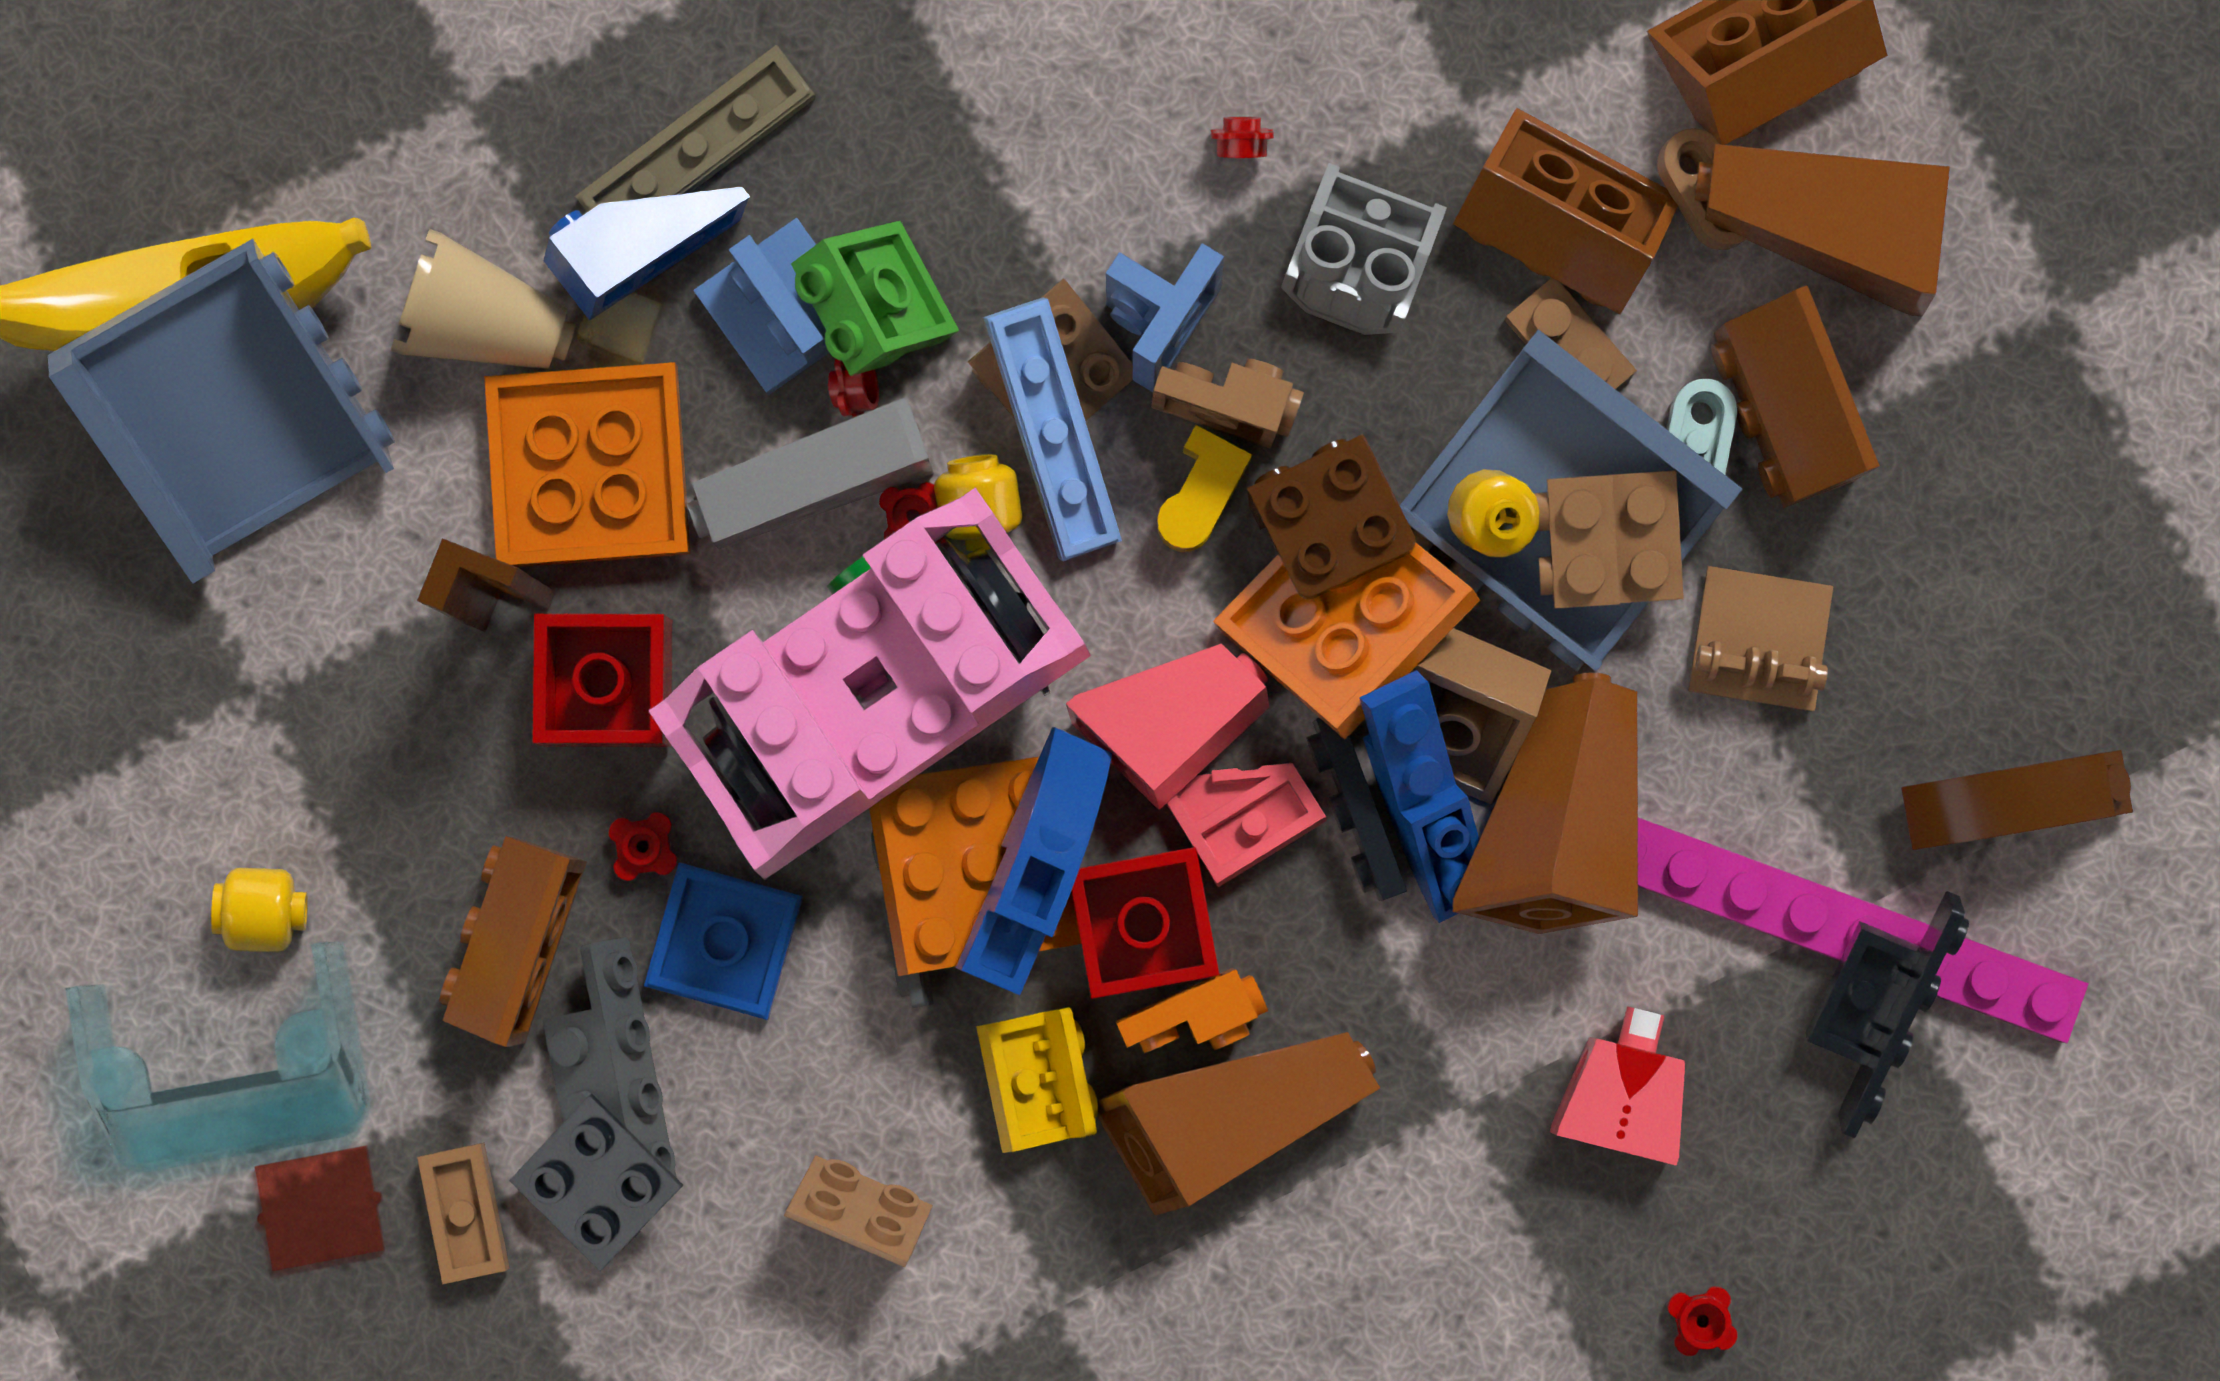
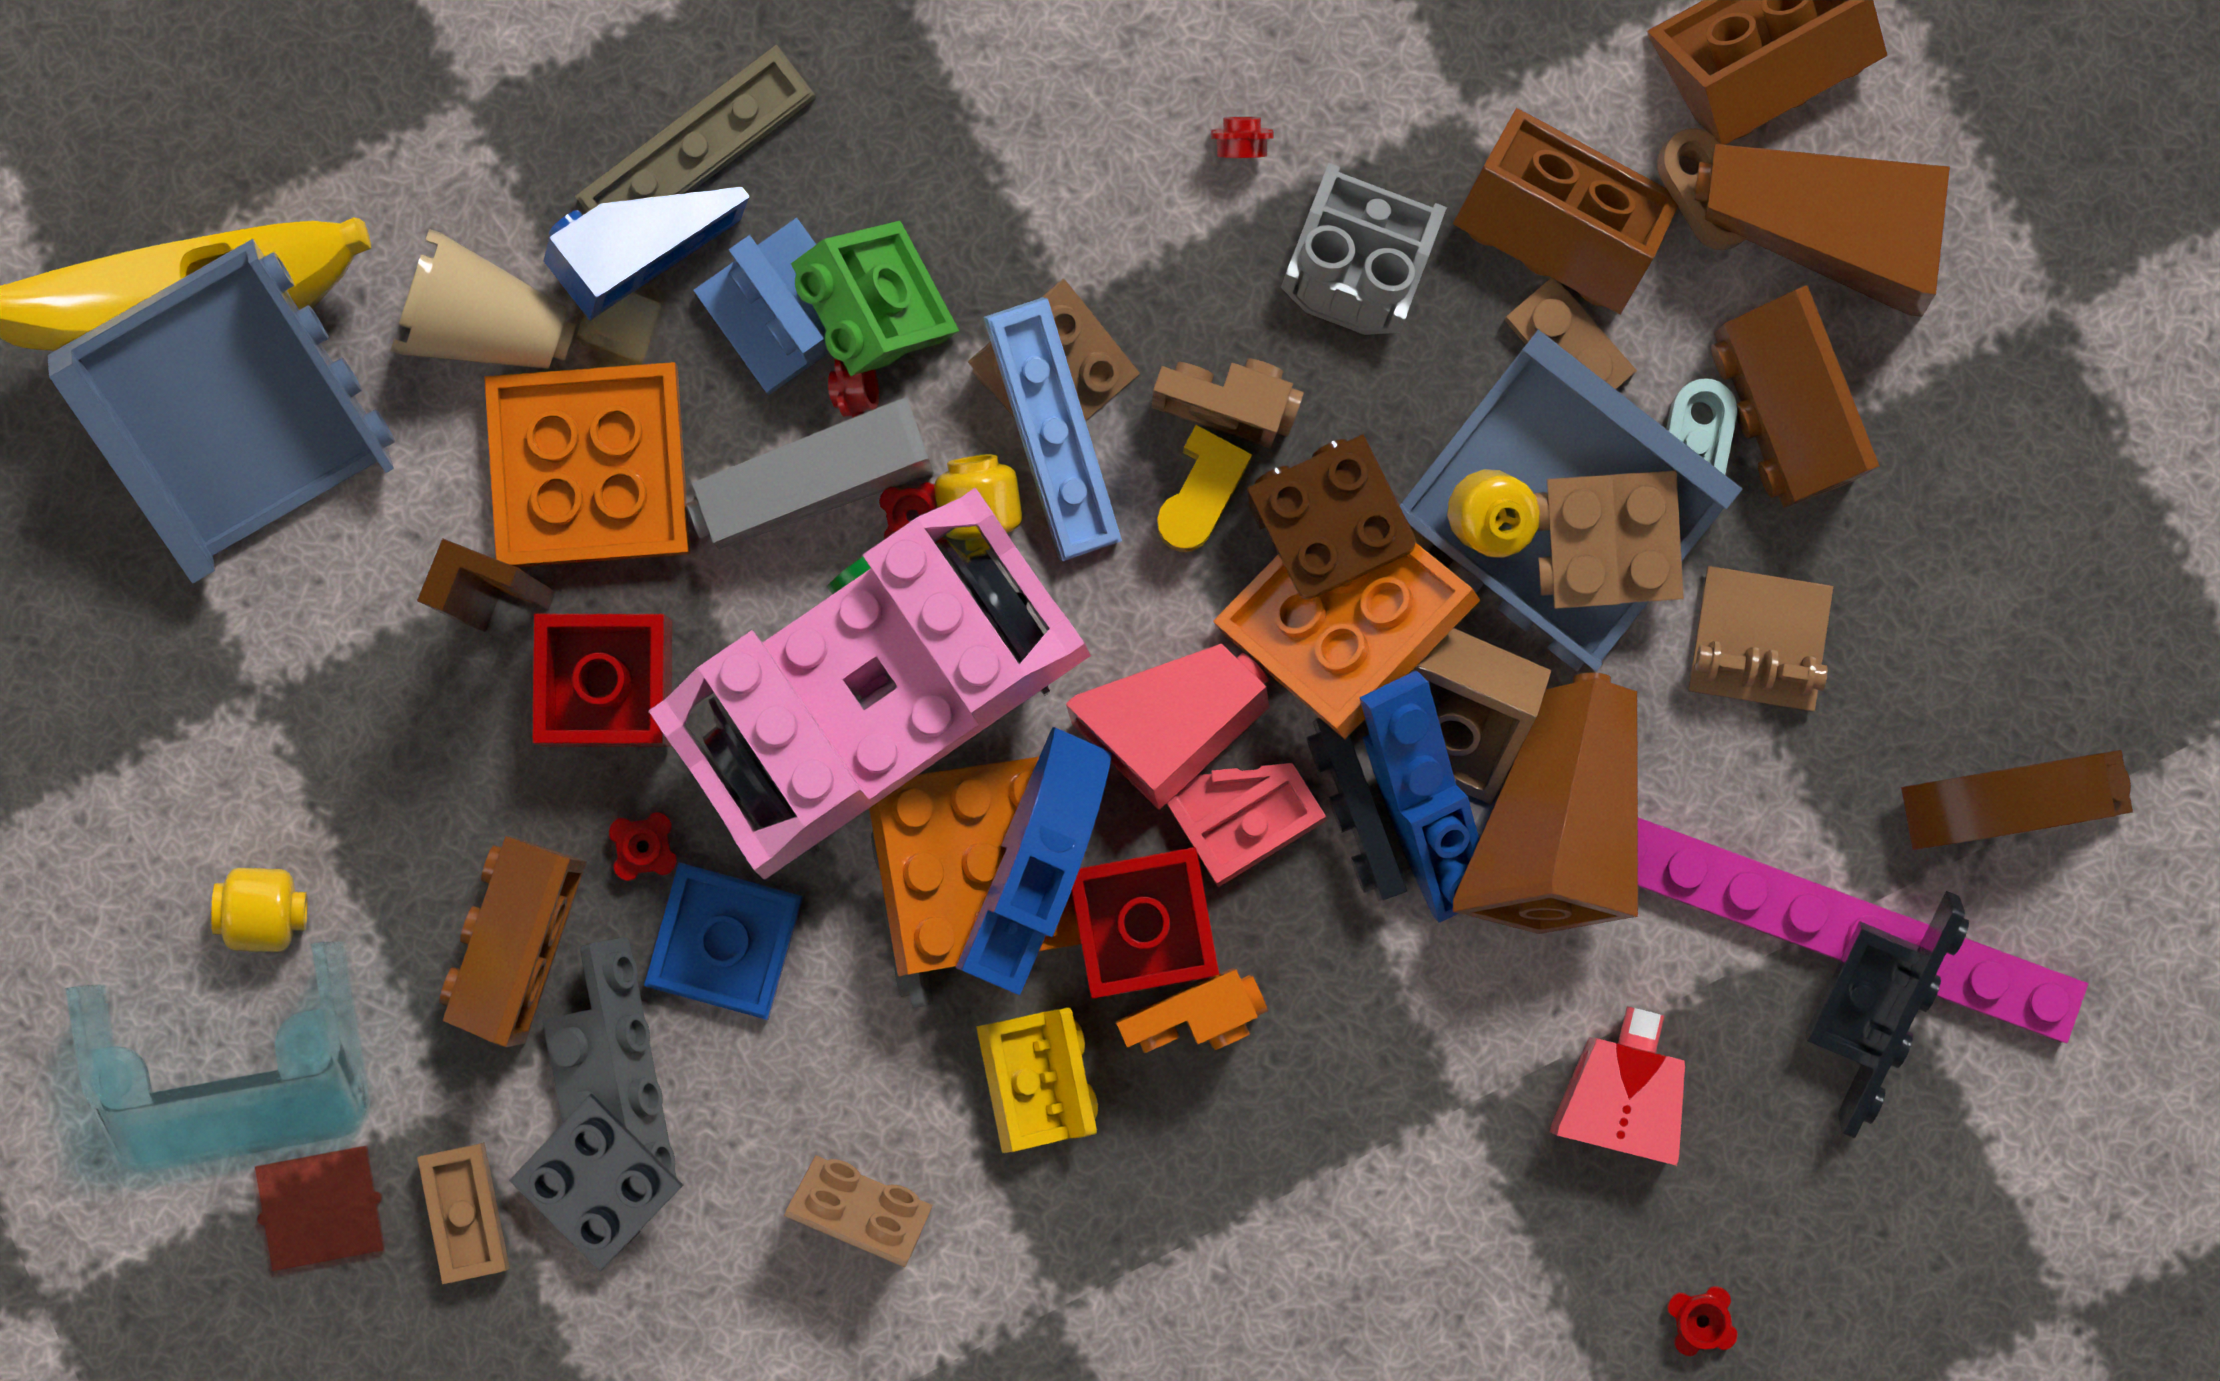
dark orange slope [1097,1032,1380,1216] -> none
medium blue bracket [1105,243,1224,392] -> none

